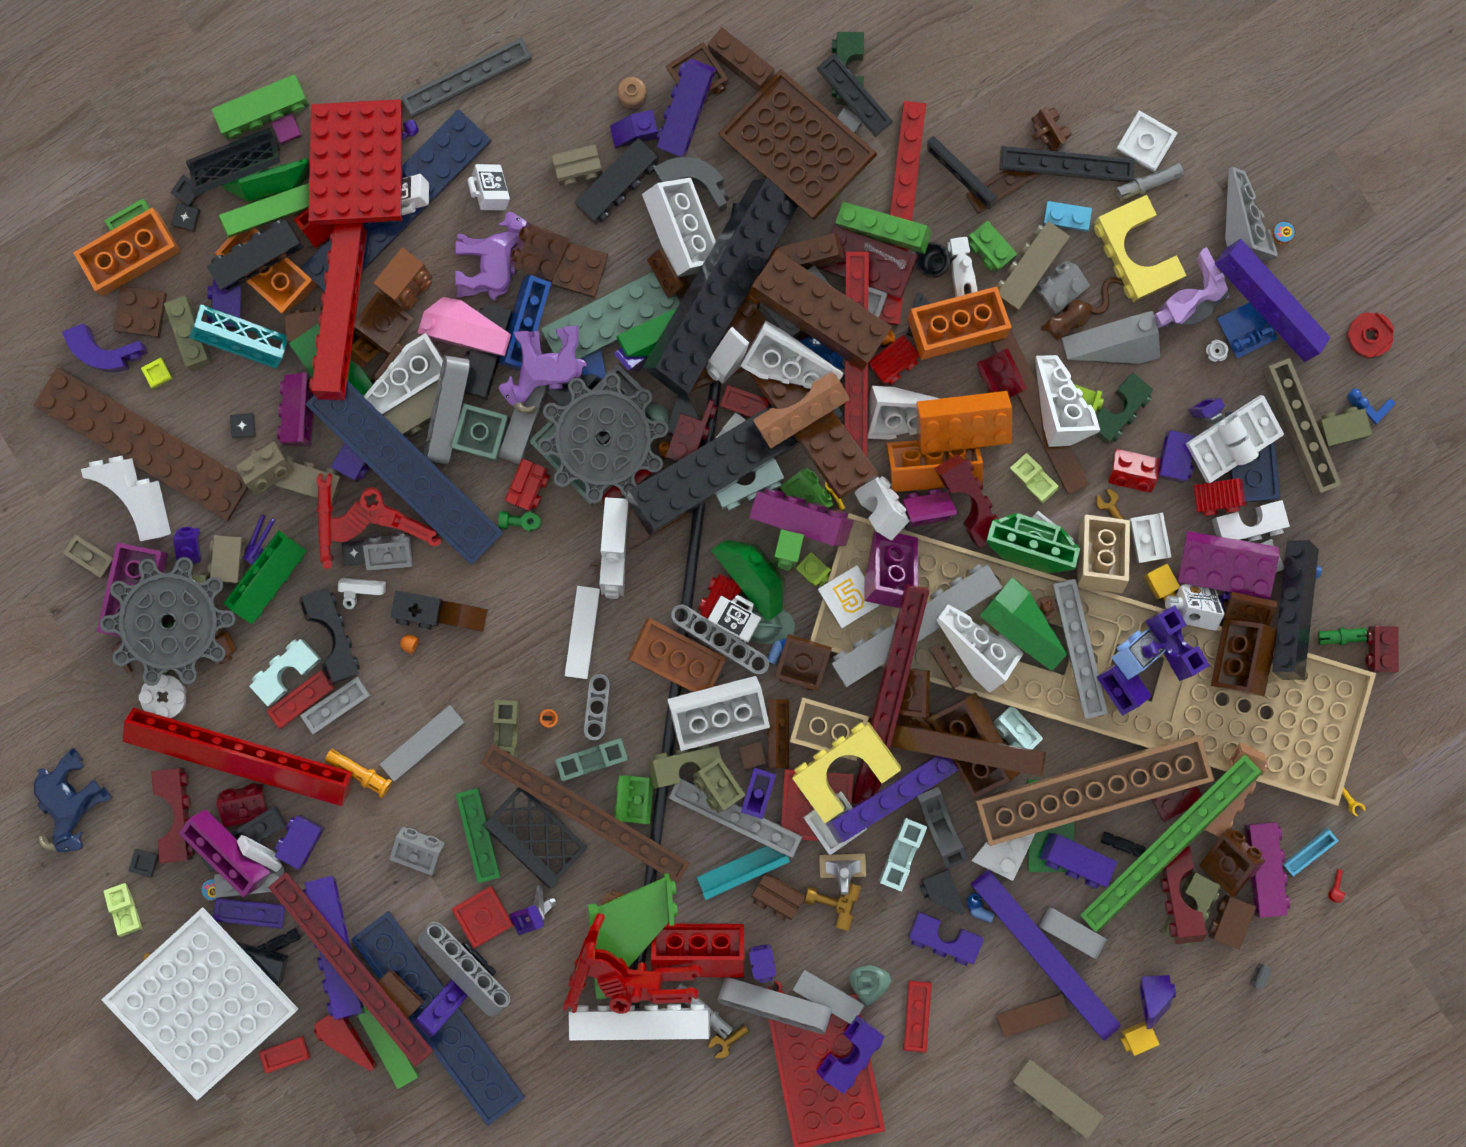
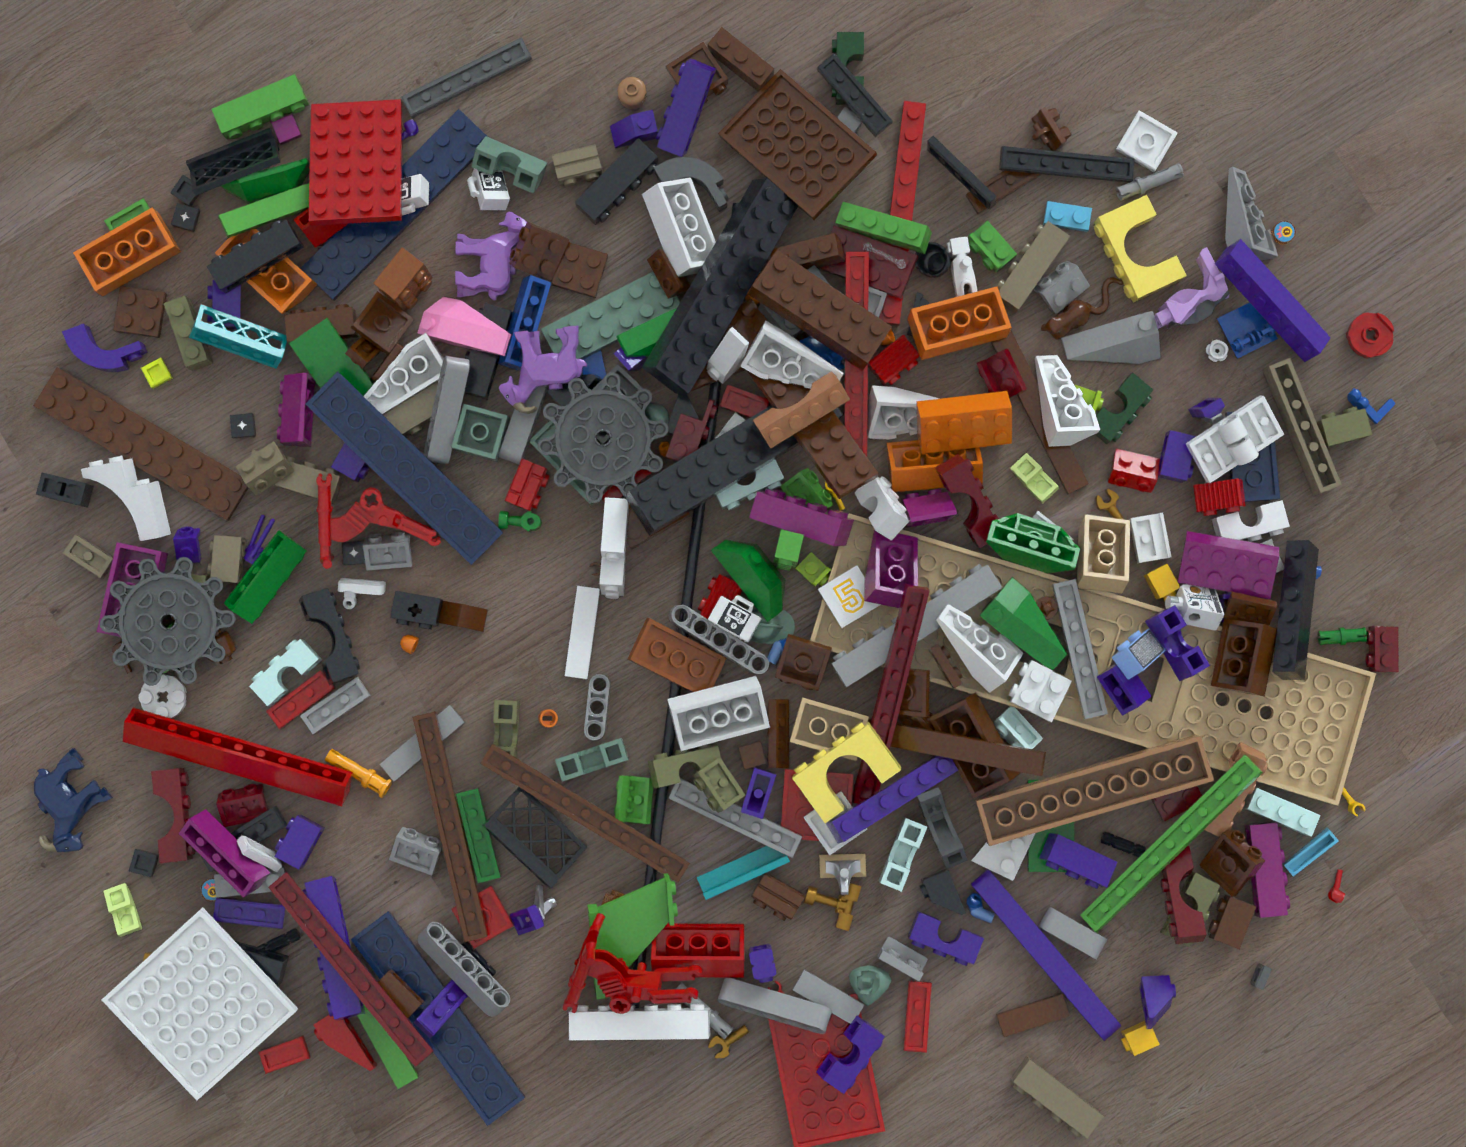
red brick [309,223,367,401] -> none
dark purple hand [1142,641,1166,658] -> none
none -> black brick [36,472,94,508]
none -> reddish brown plate [412,711,488,942]
none -> sand green arch [471,136,548,193]
none -> light grey bracket [877,936,928,981]
none -> white plate [1008,660,1072,722]
none -> light aqua arch [1243,787,1321,837]

